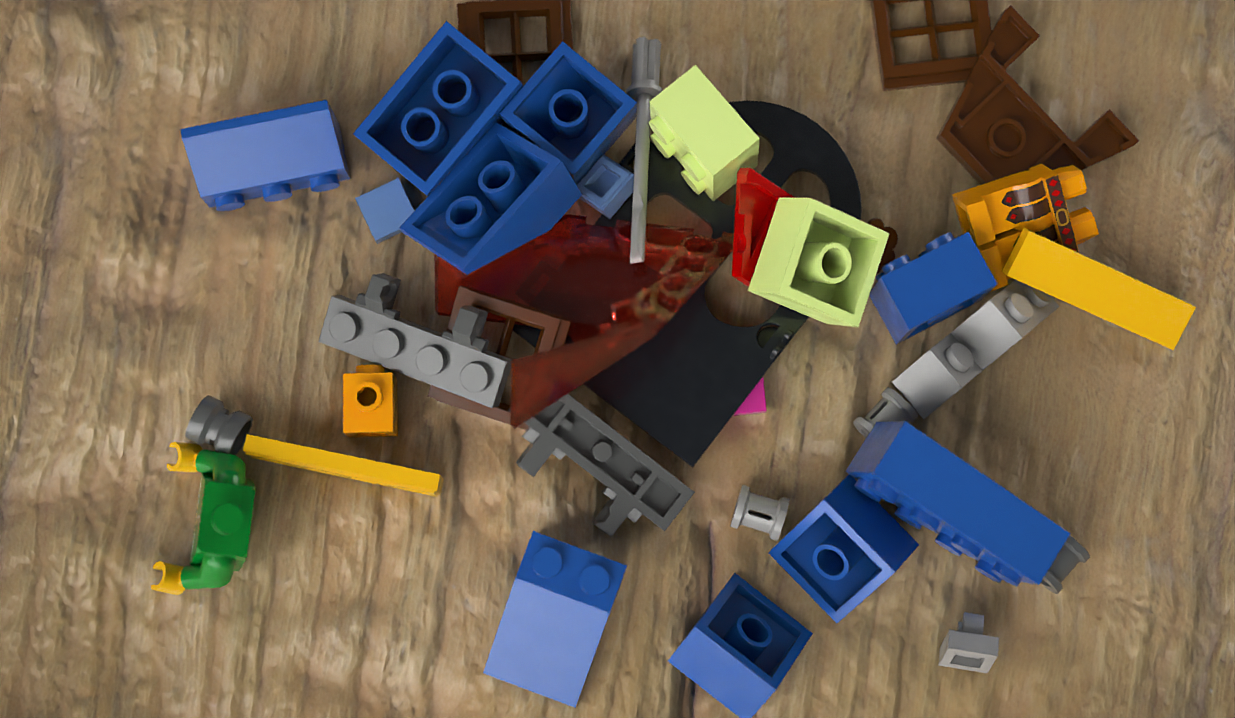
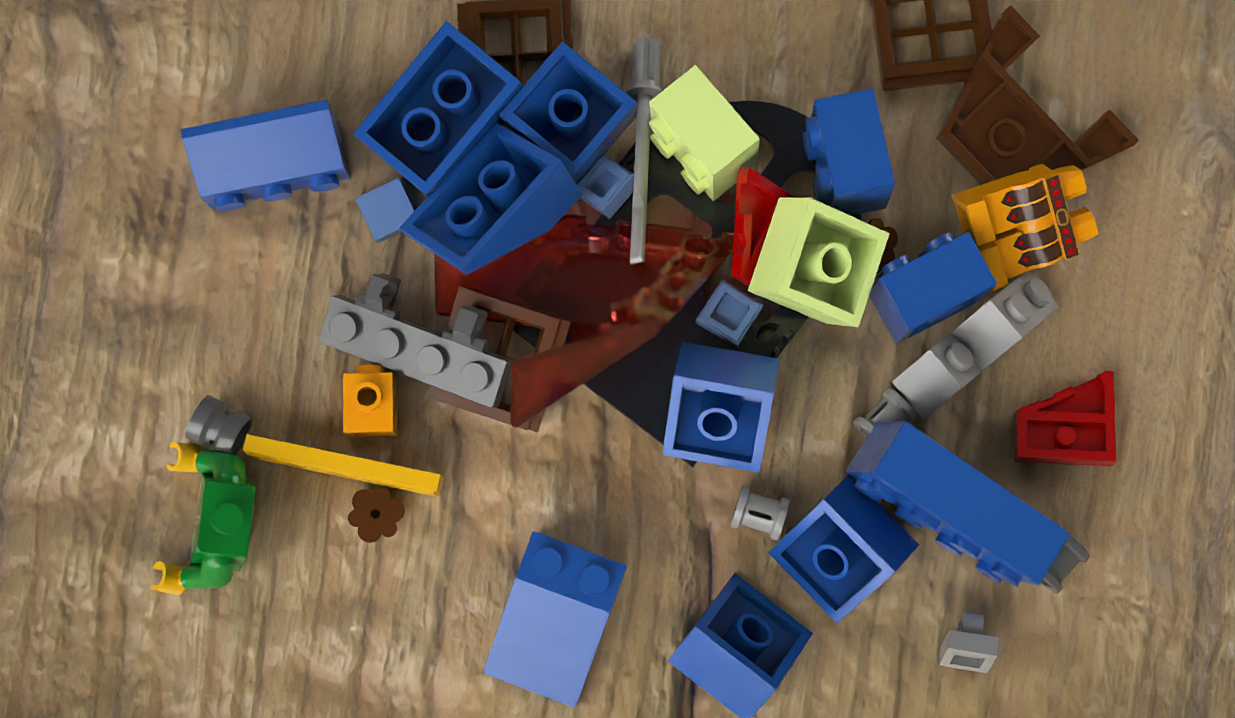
dark grey hinge [508,371,695,537] -> none
yellow tile [1002,228,1196,350] -> none
none -> reddish brown plant [348,487,405,543]
none -> blue slope [662,342,780,473]
none -> medium blue tile [696,279,764,349]
none -> blue brick [803,88,895,216]
none -> red wing [1013,371,1116,466]

